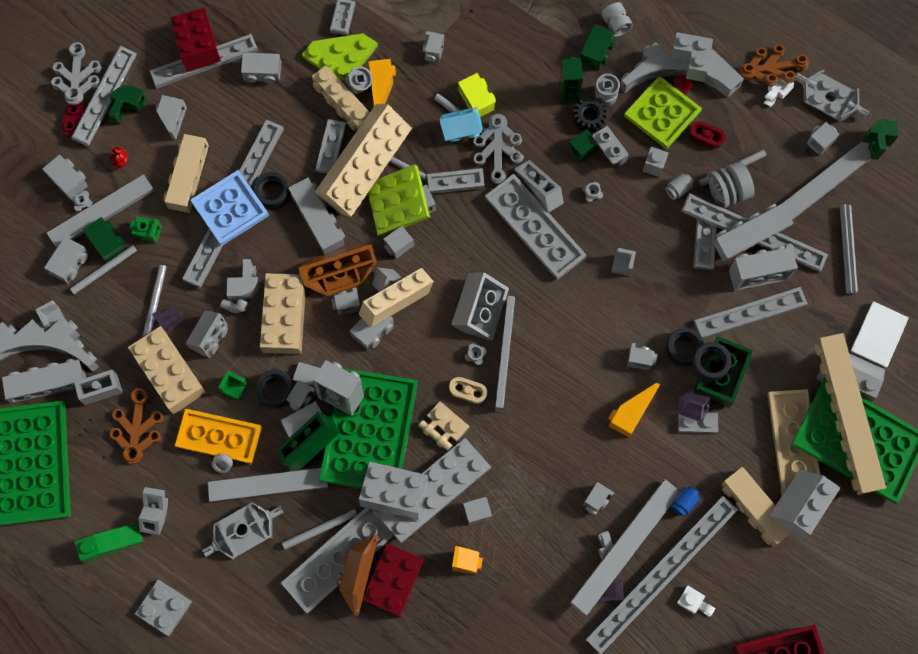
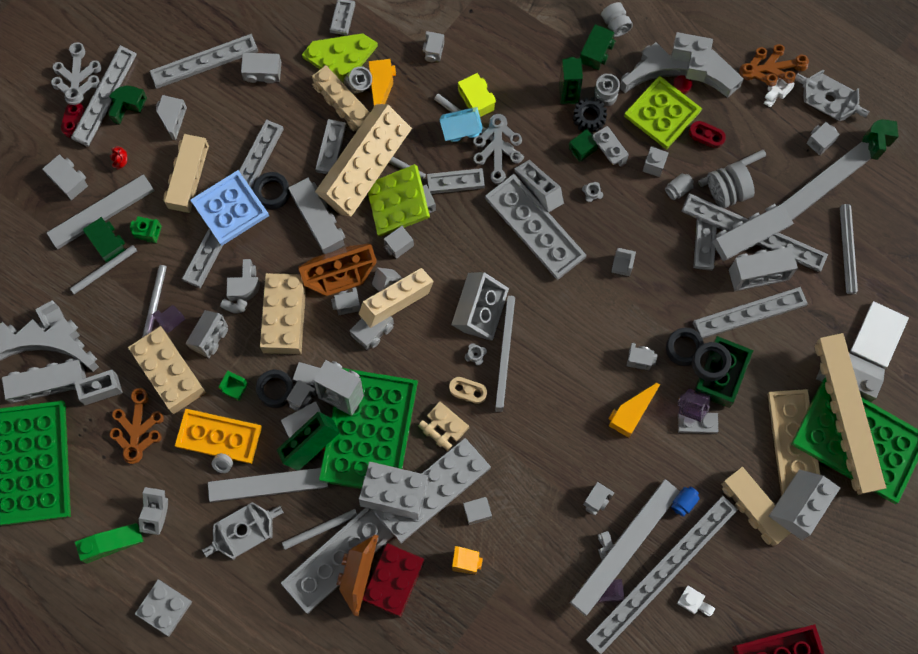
light grey brick [44,237,89,284] -> none
light grey plate [71,191,92,211] -> none
dark red brick [170,7,221,72] -> none

